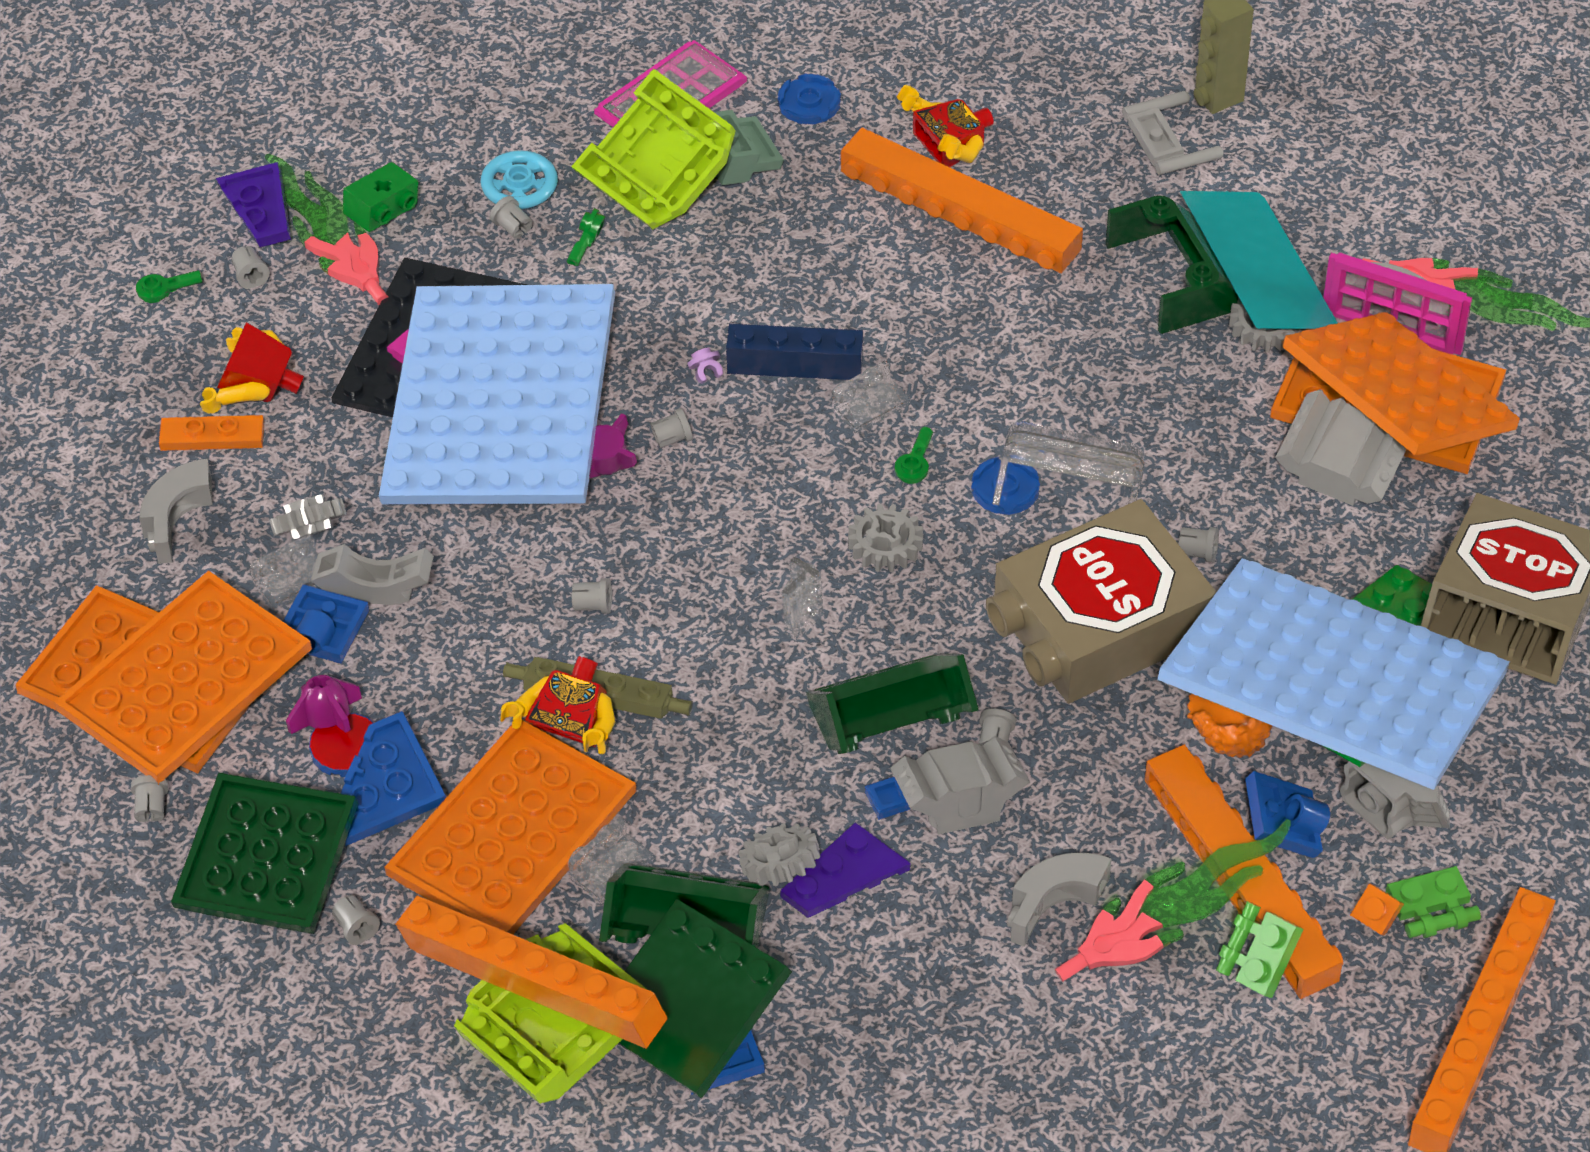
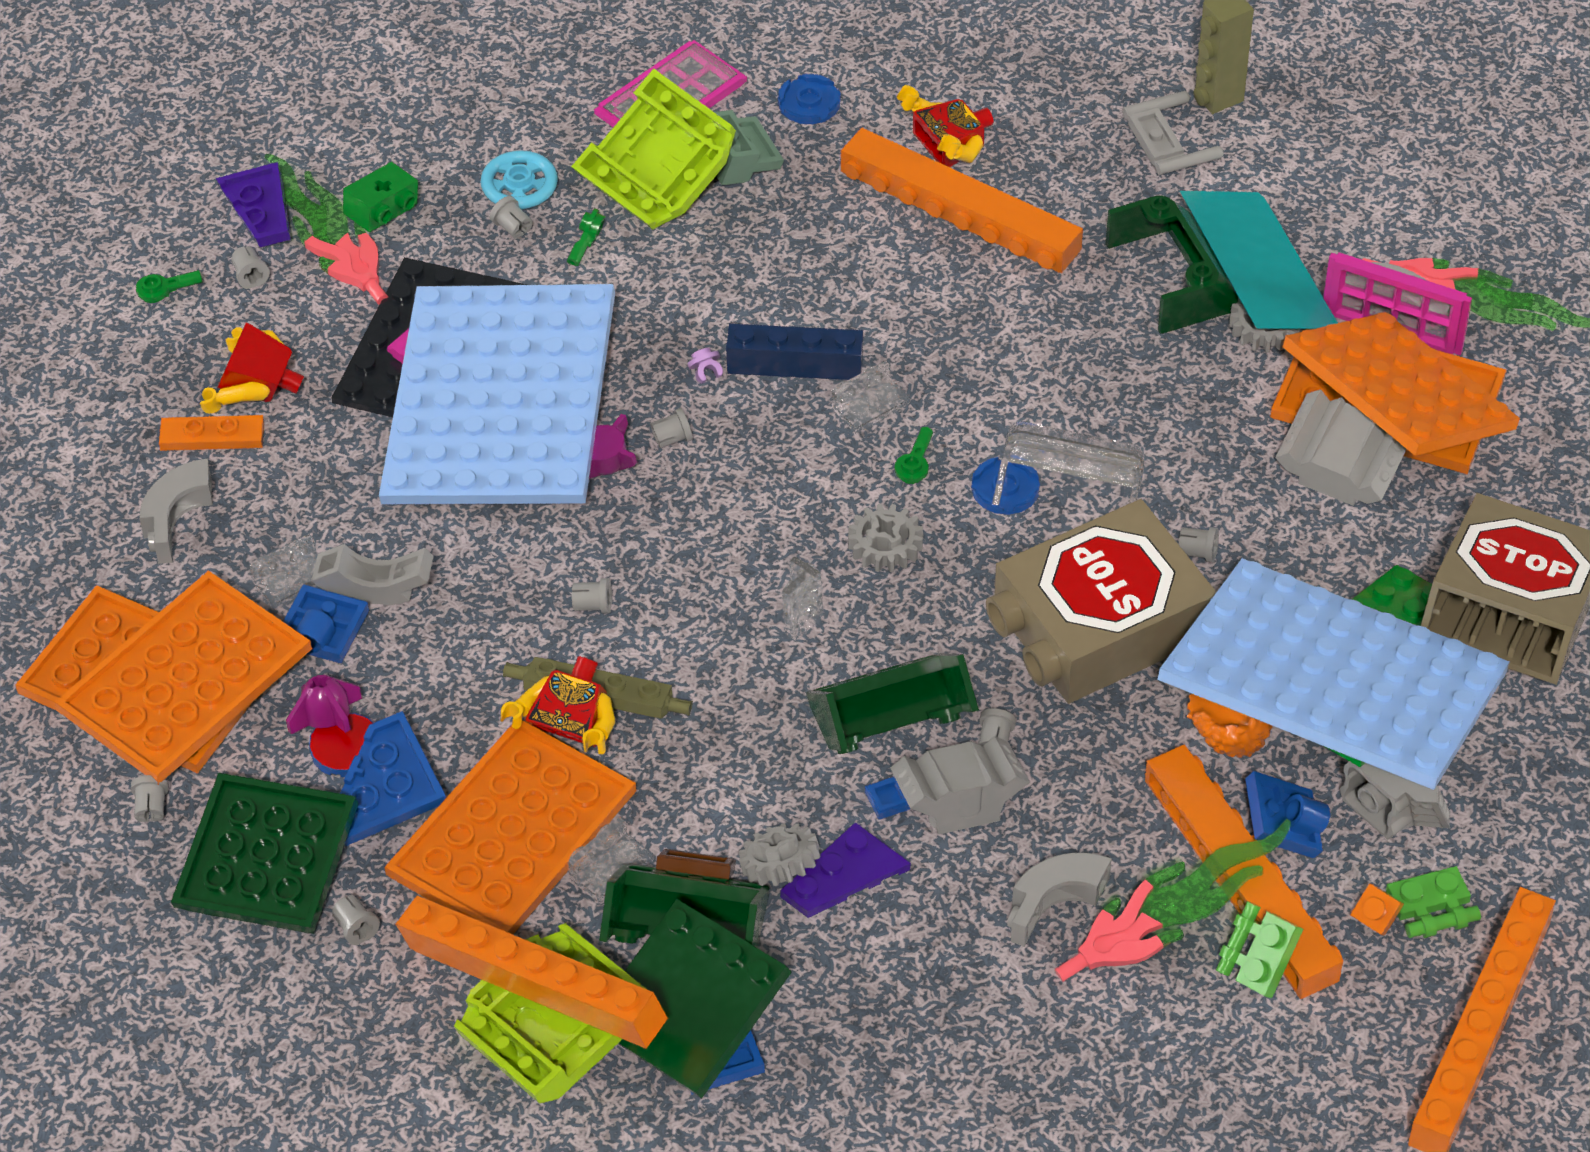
light grey gear [269,494,347,540] -> none
none -> reddish brown tile [656,849,736,879]

